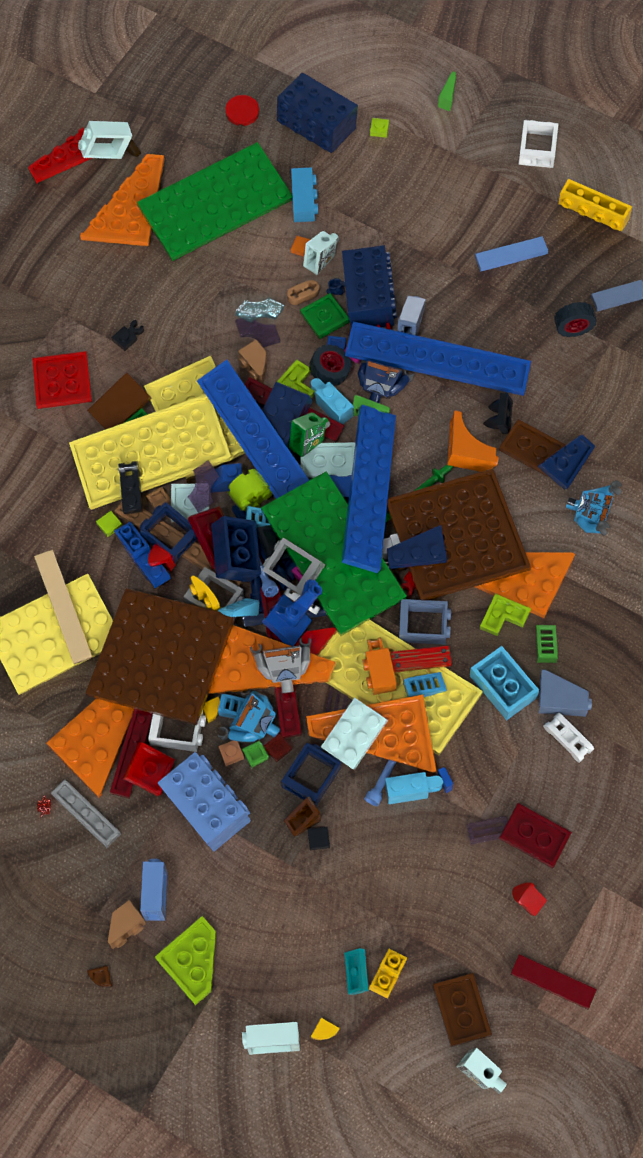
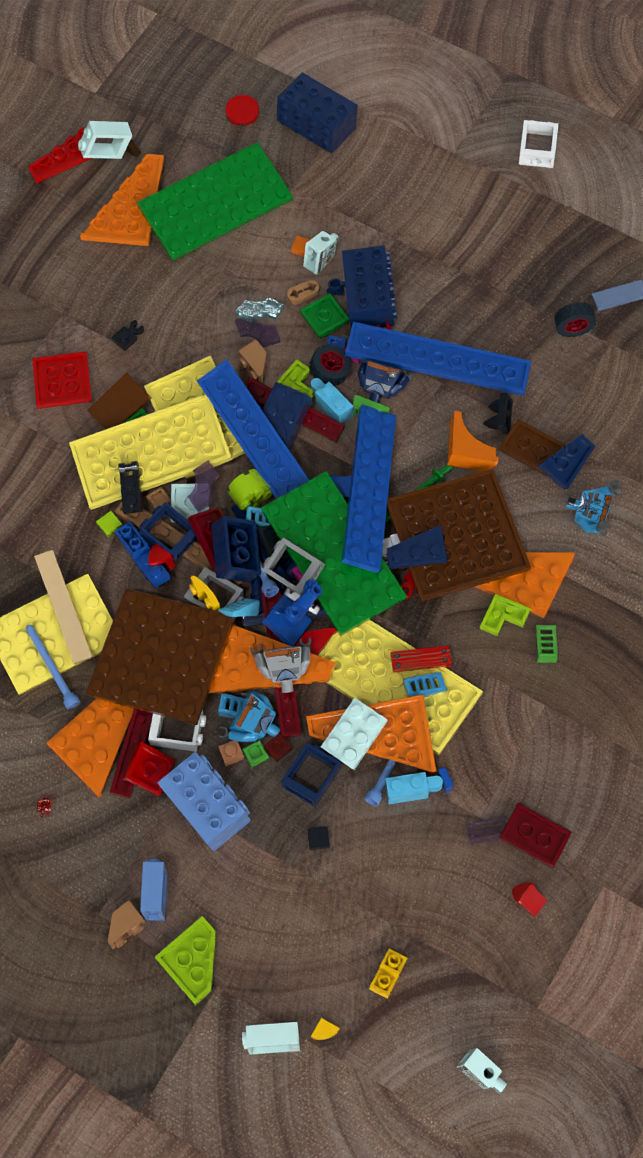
light grey tile [51,779,121,848] -> none
reddish brown tile [87,966,112,988] -> none
yellow tile [203,697,220,723] -> none
blue slope [205,463,242,493] -> none
reddish brown slope [284,797,321,837] -> none
green torso [289,413,330,457] -> none
dark azure brick [291,167,318,222] -> none
light aqua plate [301,442,355,480] -> none
teal plate [344,948,369,995] -> none
orange brick [362,637,397,695] -> none
lime plate [370,118,389,138] -> none
slope [398,296,426,336] -> none
sand blue window [399,599,451,645] -> none
reddish brown plate [433,973,492,1047] -> none
bright green slope [438,71,456,111] -> none
medium azure brick [470,646,539,721] -> none
medium blue tile [475,236,548,272] -> none
dark red tile [510,954,597,1010] -> none
sand blue slope [539,670,592,717] -> none
white plate [544,713,594,763] -> none
yellow brick [559,179,632,232] -> none
none -> medium blue piece [26,625,81,710]

